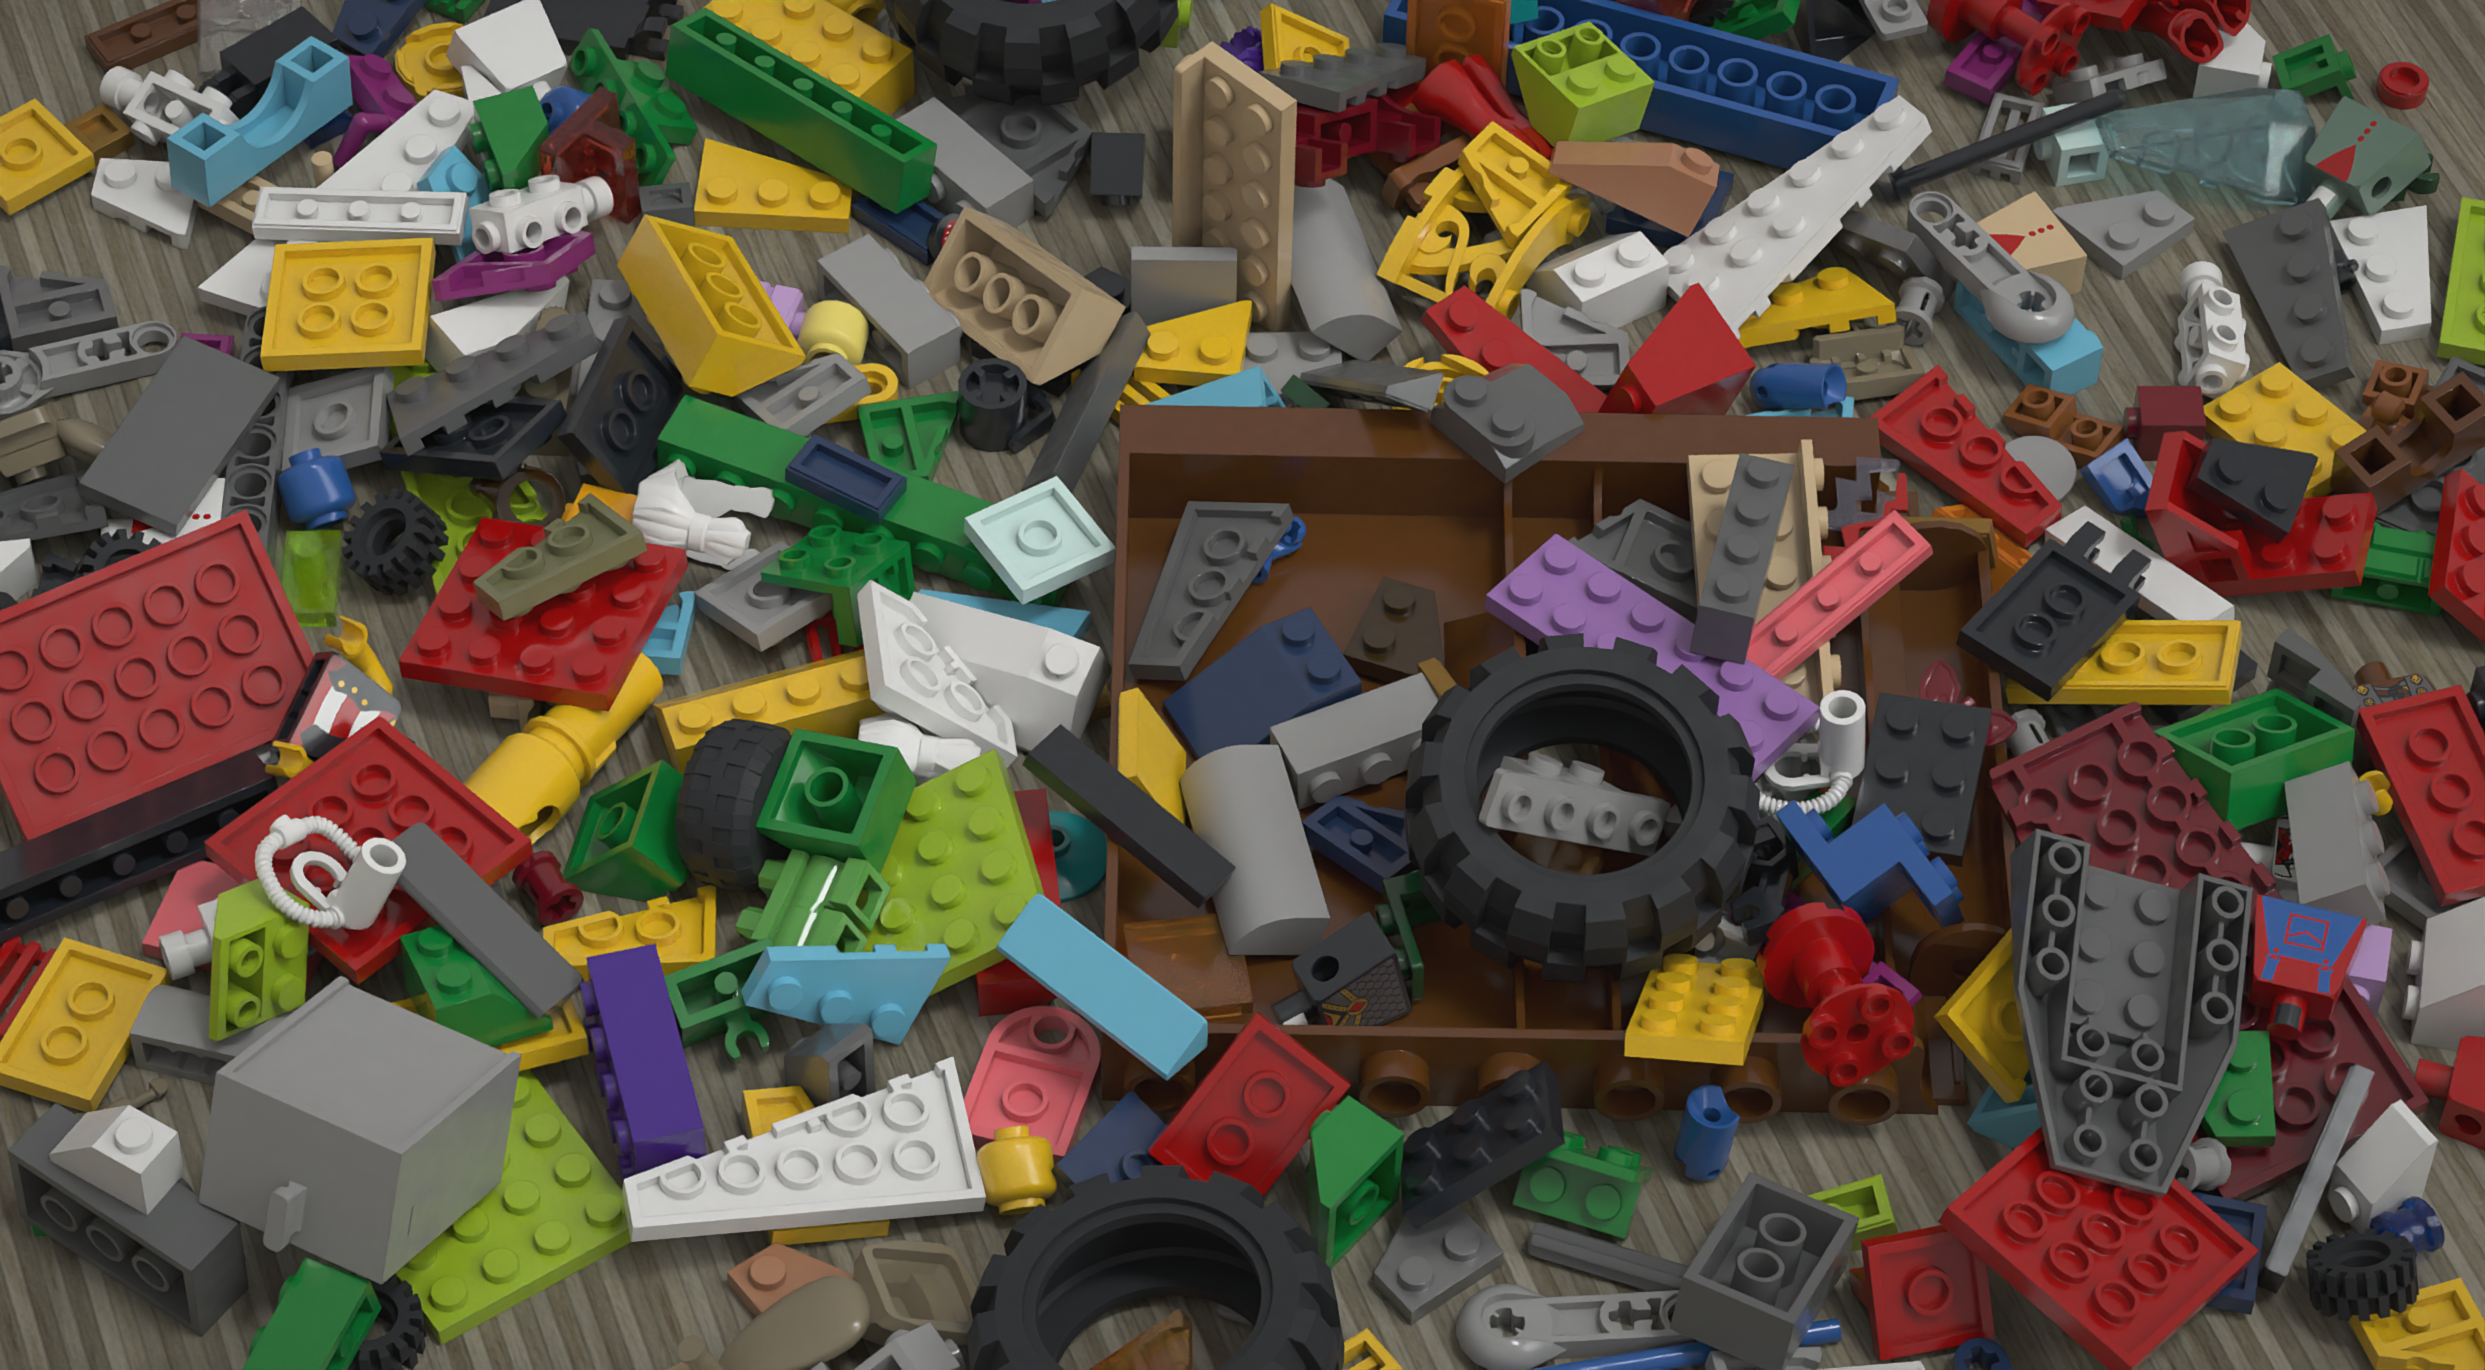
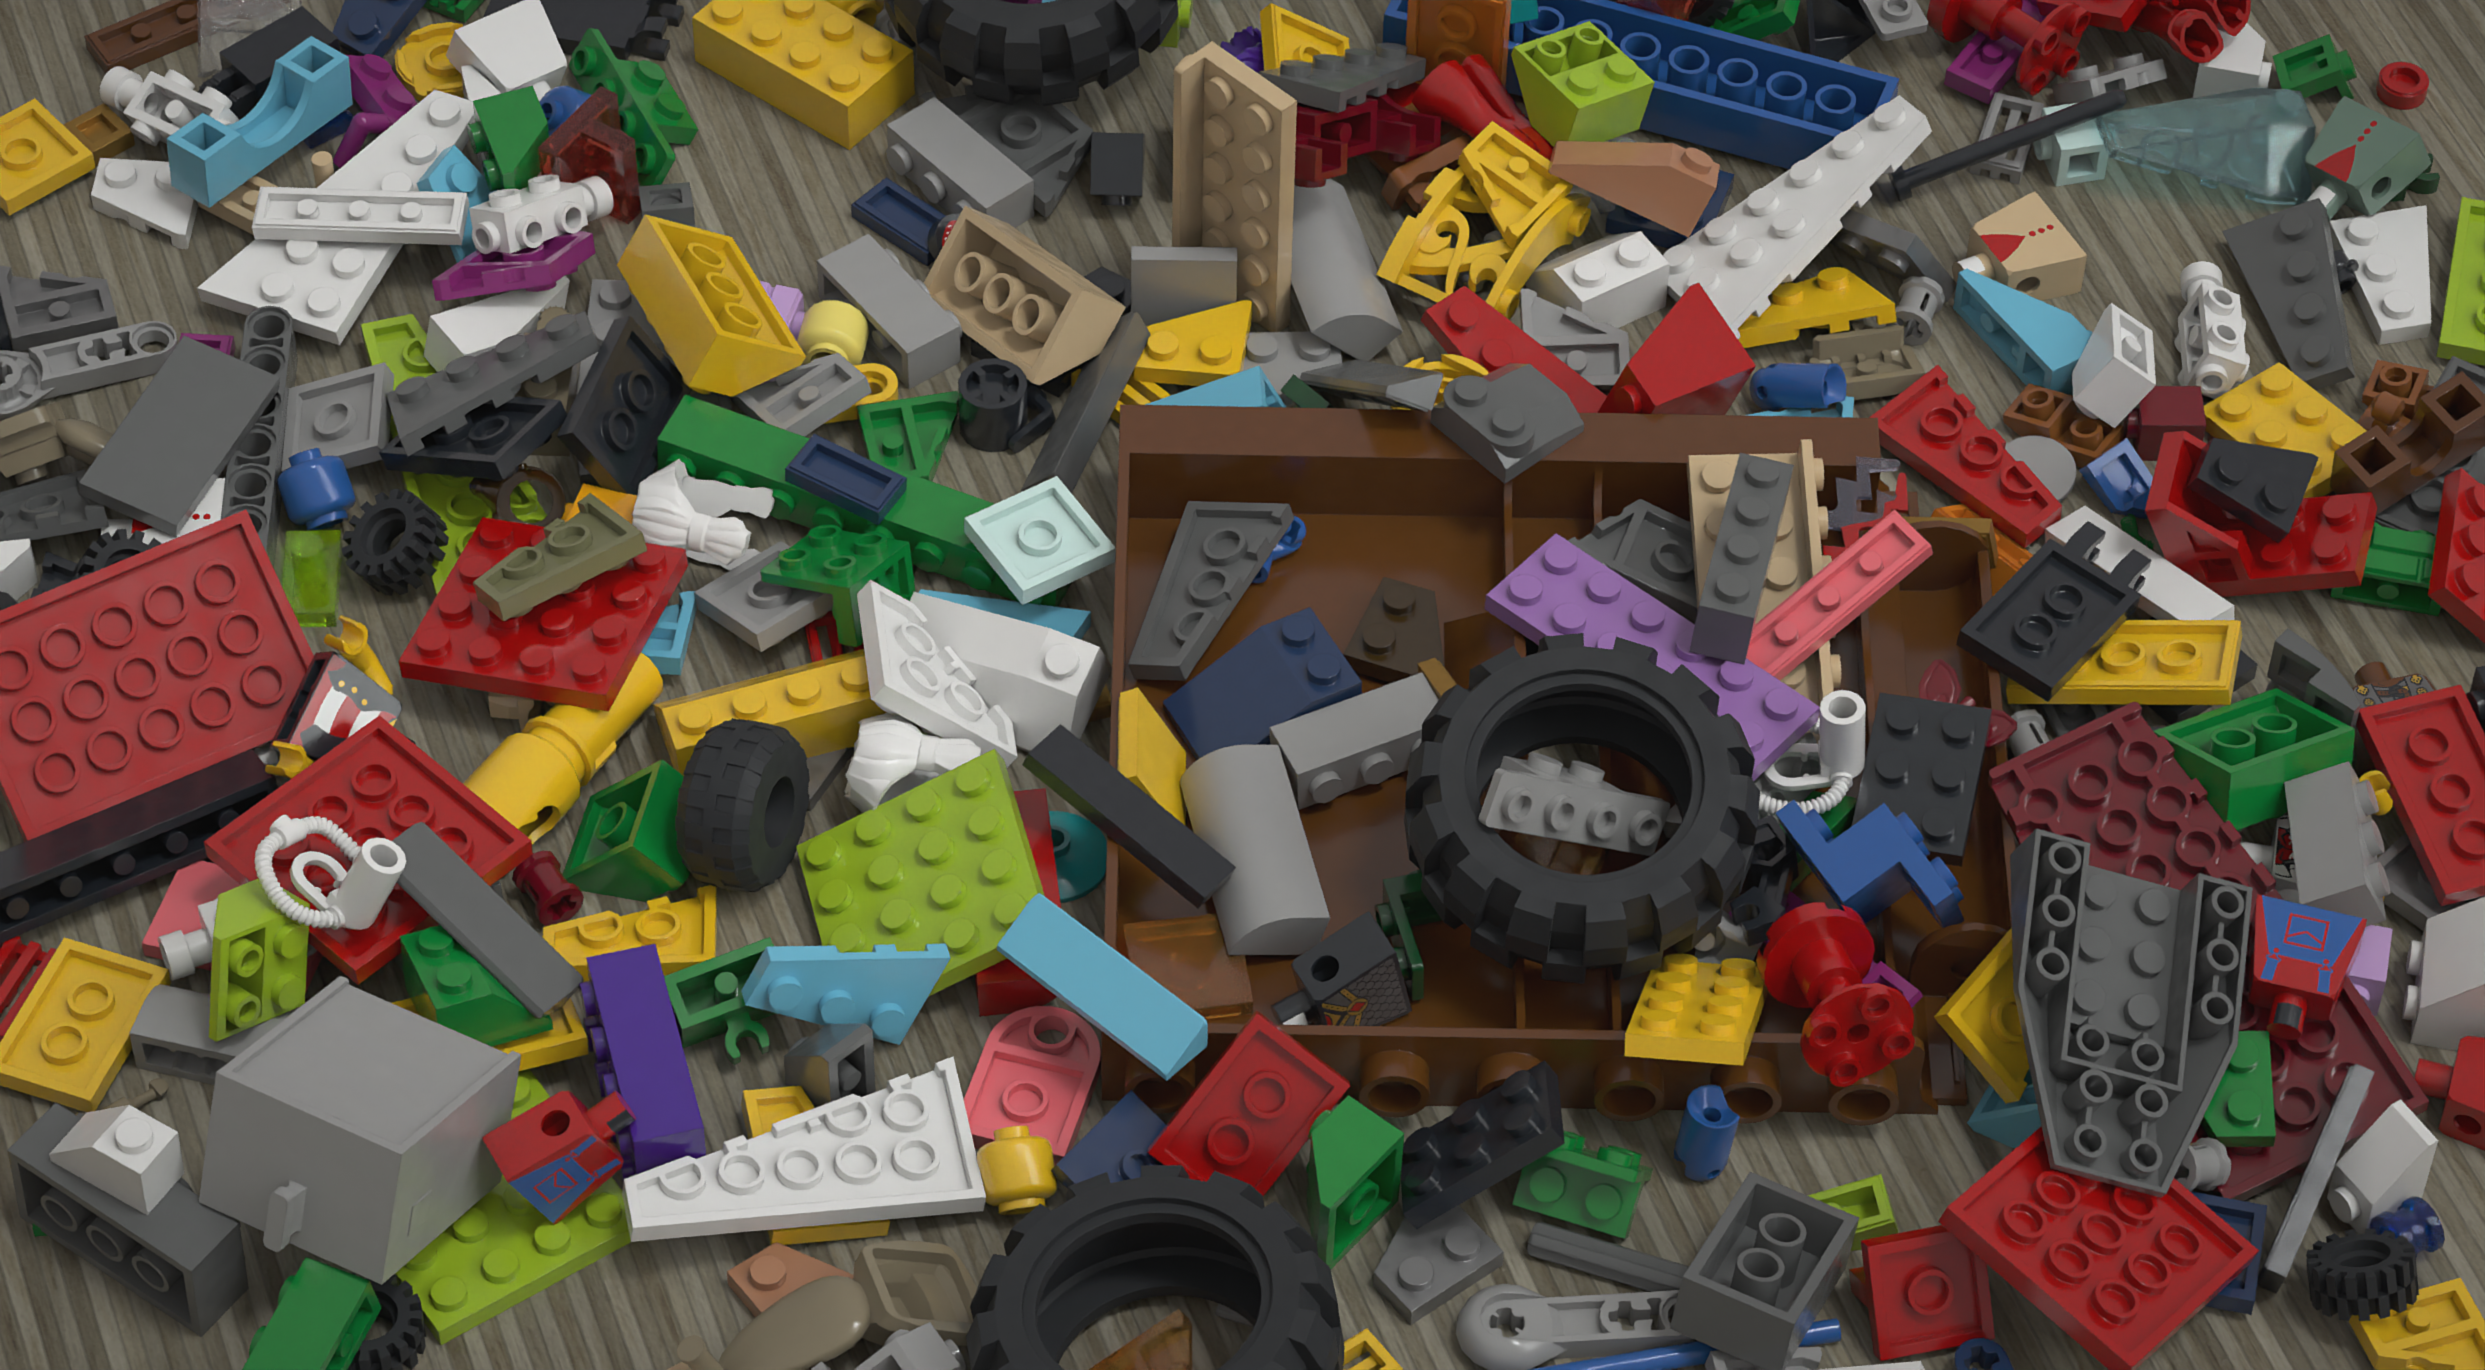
yellow plate [260,237,436,372] -> none
green brick [665,7,937,214] -> none
yellow wing [694,138,854,233] -> none
bright green hips [735,849,891,953] -> none
green slope [755,728,917,874] -> none
dark blue wing [1302,795,1419,895] -> none
light grey beam [1907,191,2075,343] -> none
light grey wing [2052,190,2195,280] -> none
none -> red torso [482,1090,636,1225]
none -> white slope [2072,303,2156,428]

